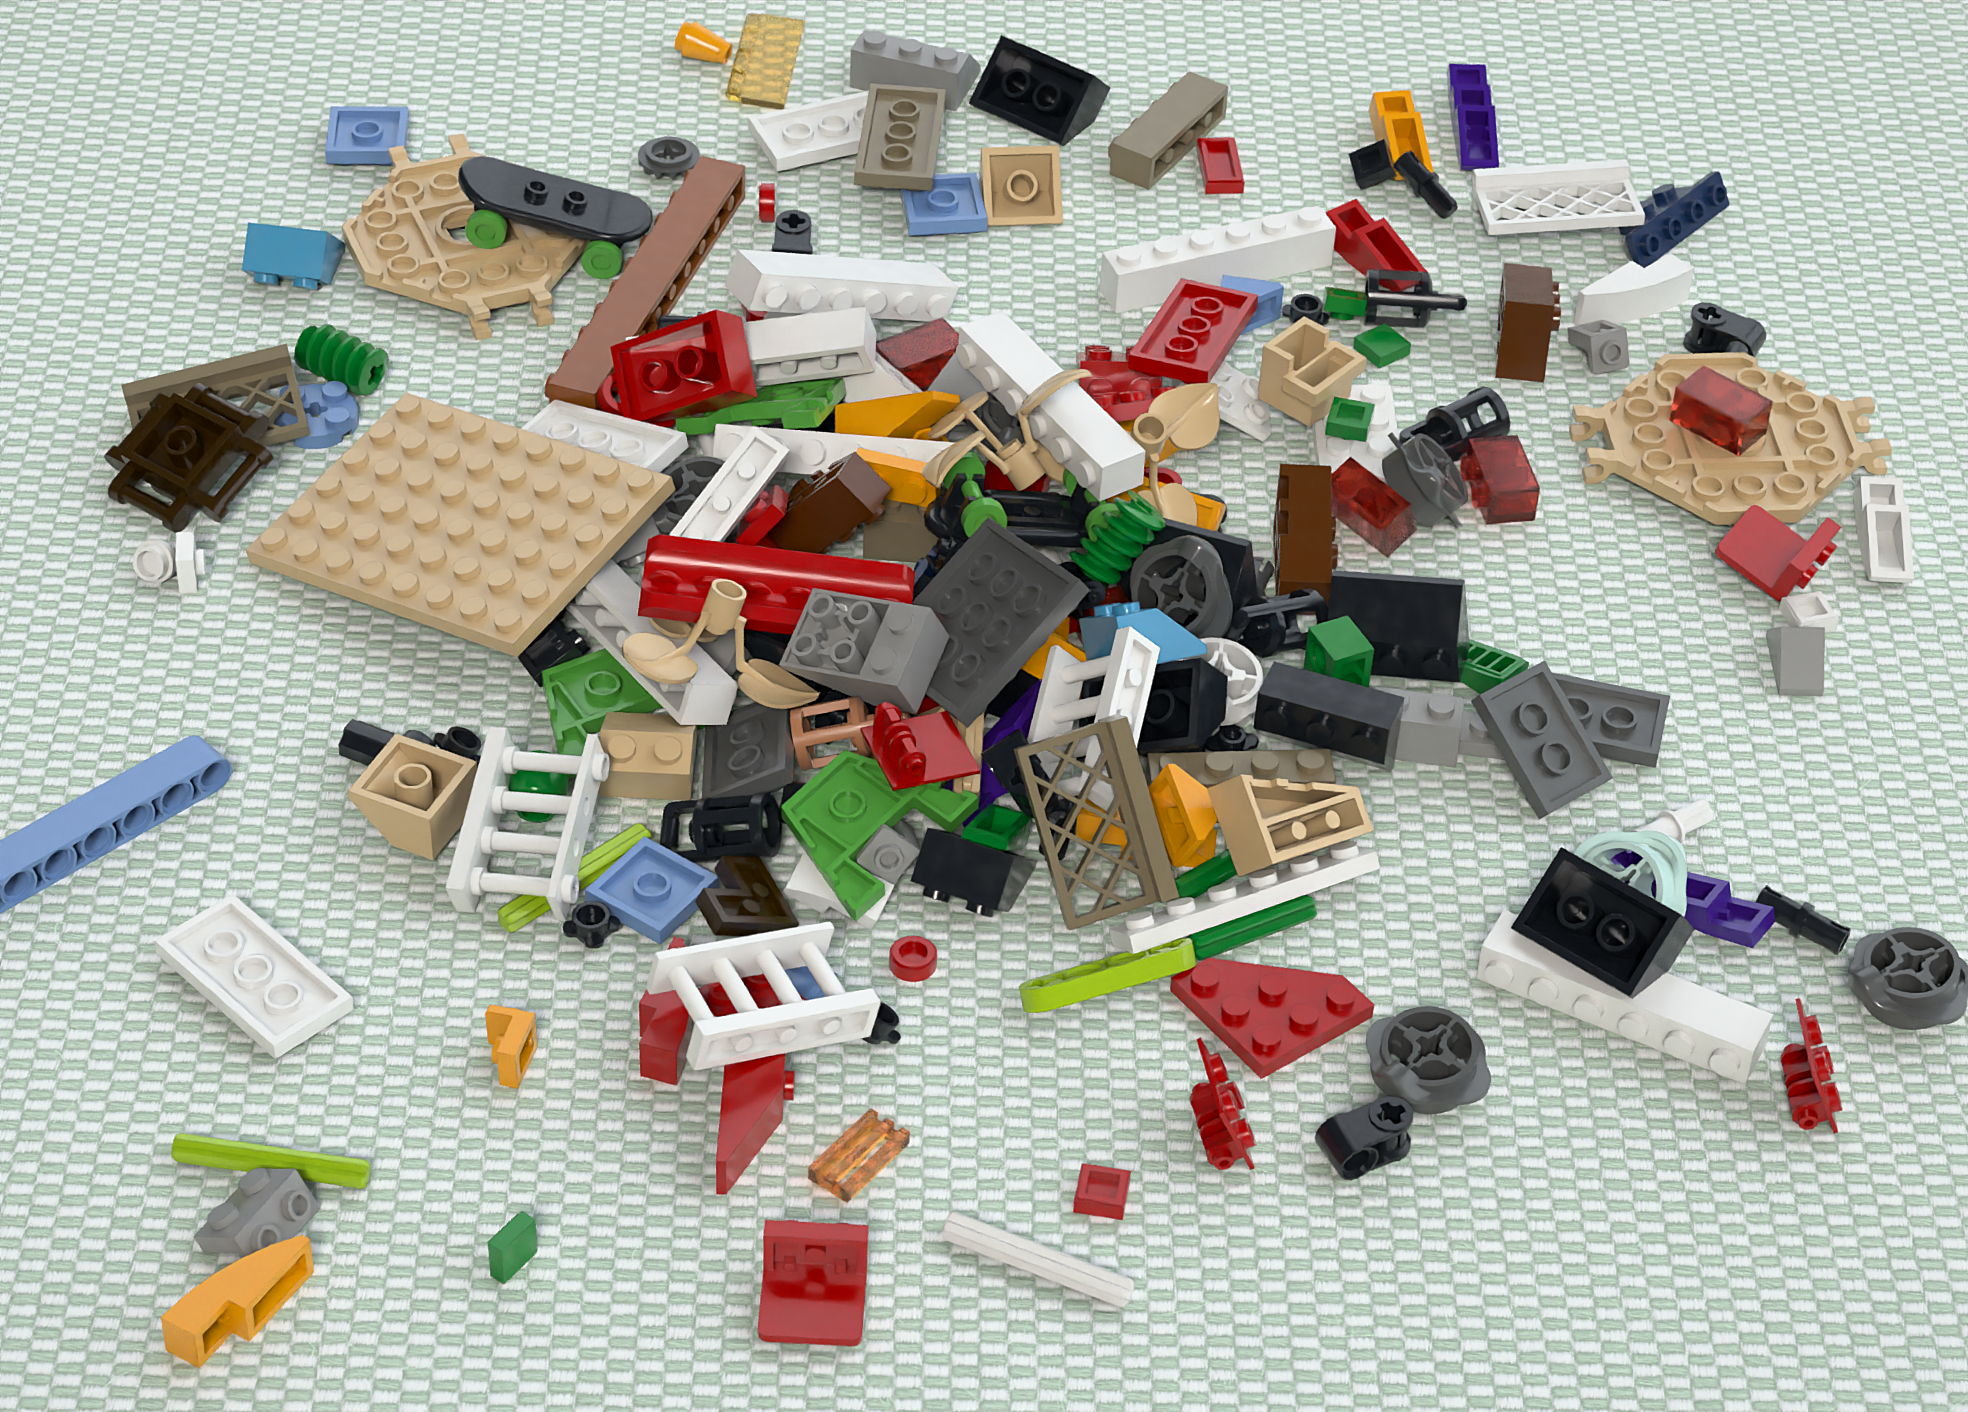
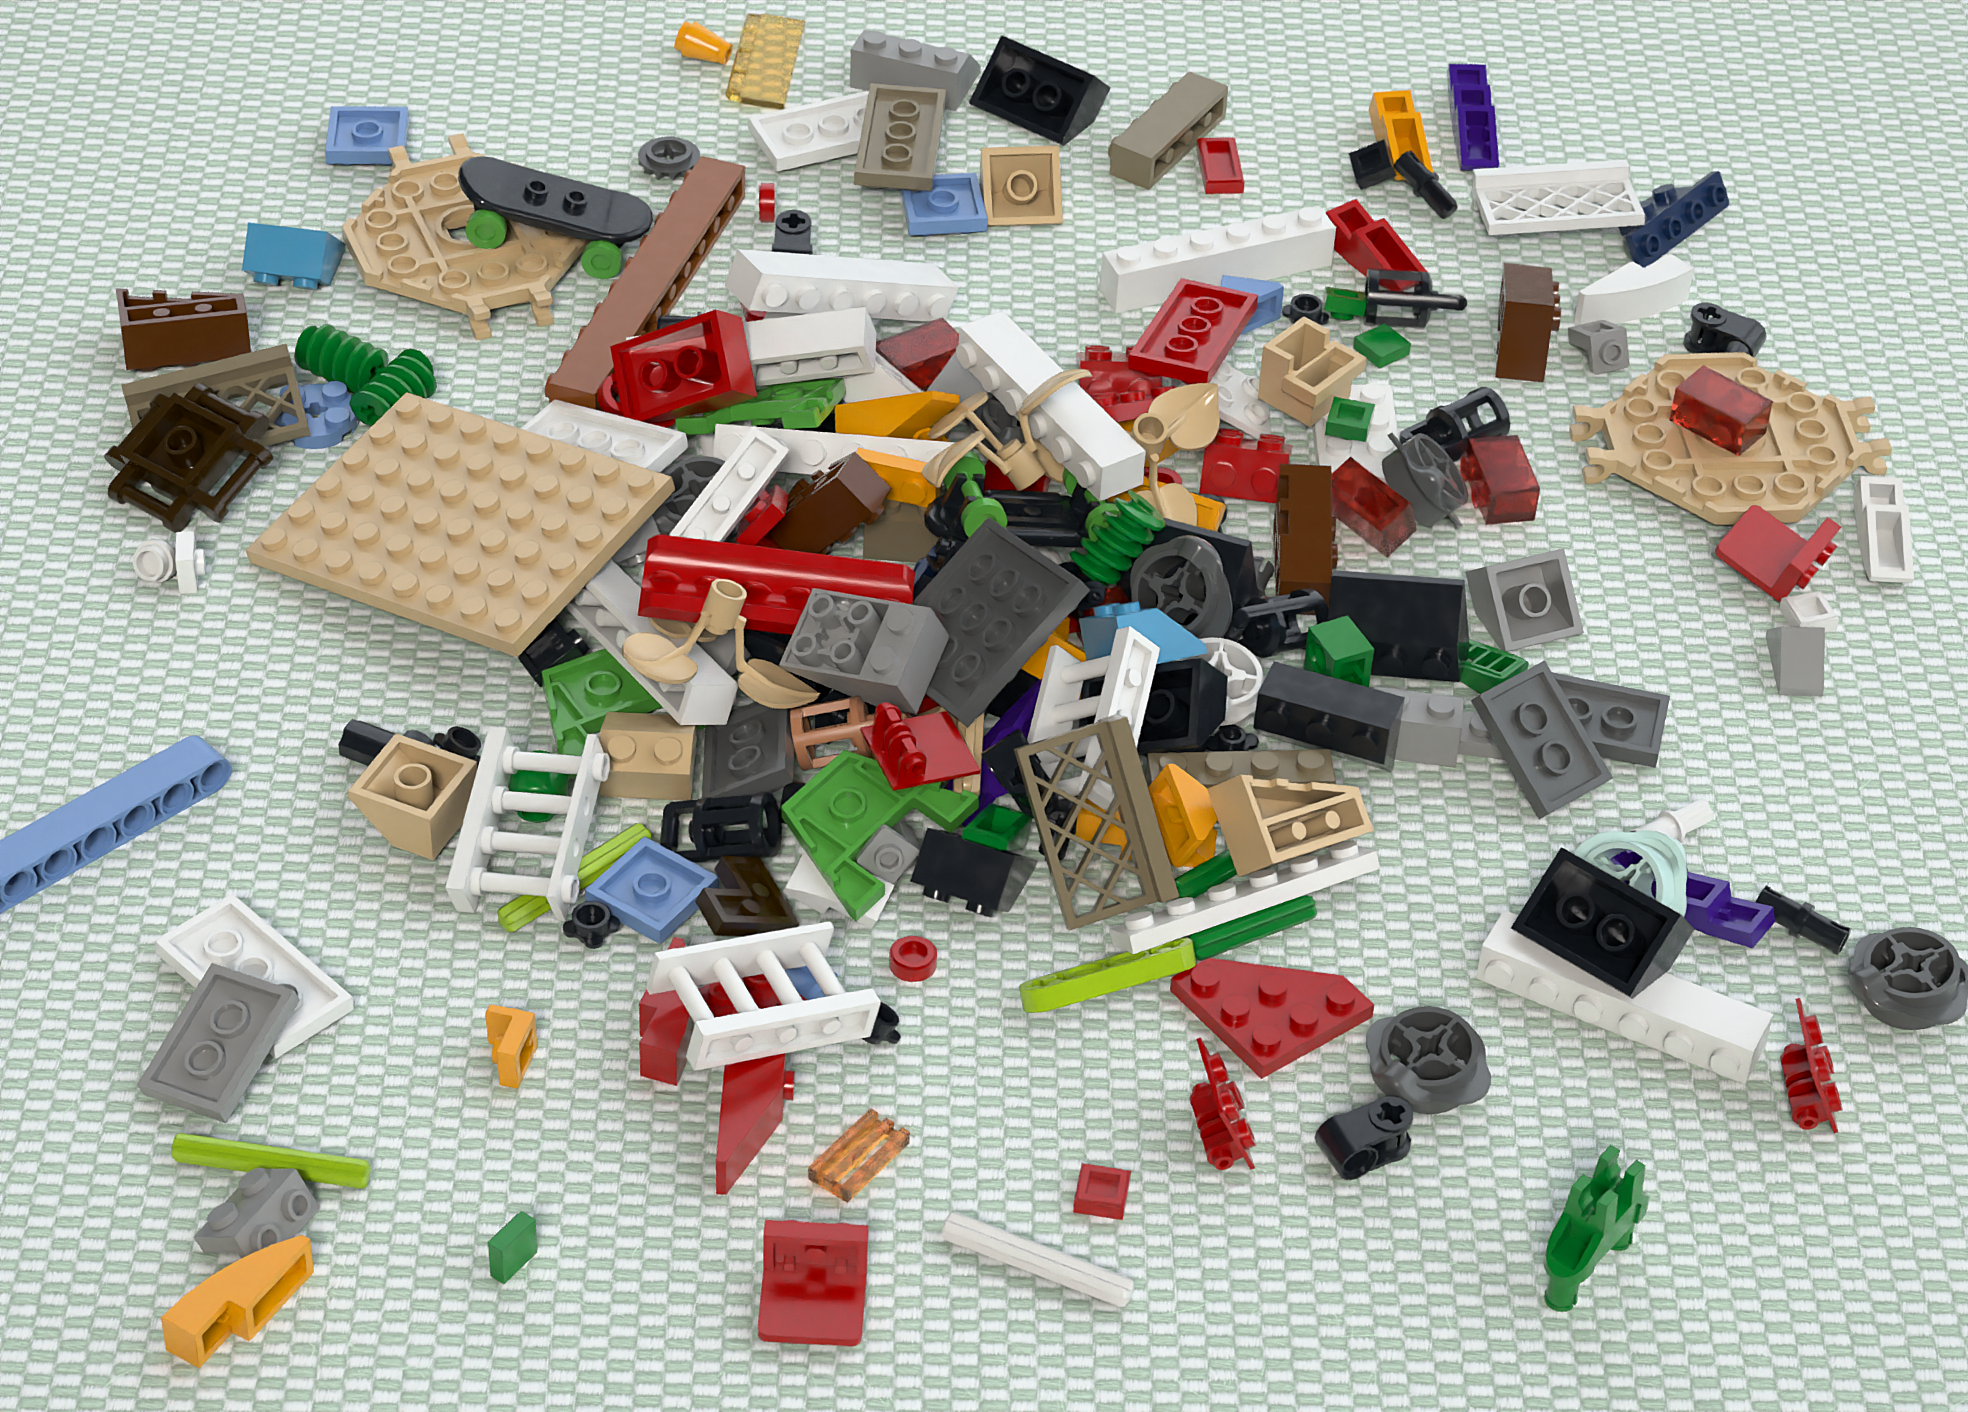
none -> reddish brown wedge [116,288,251,371]
none -> light grey plate [137,963,300,1123]
none -> green piece [349,348,437,426]
none -> red bracket [1199,428,1293,503]
none -> light grey slope [1465,548,1584,652]
none -> green connector [1544,1145,1650,1312]

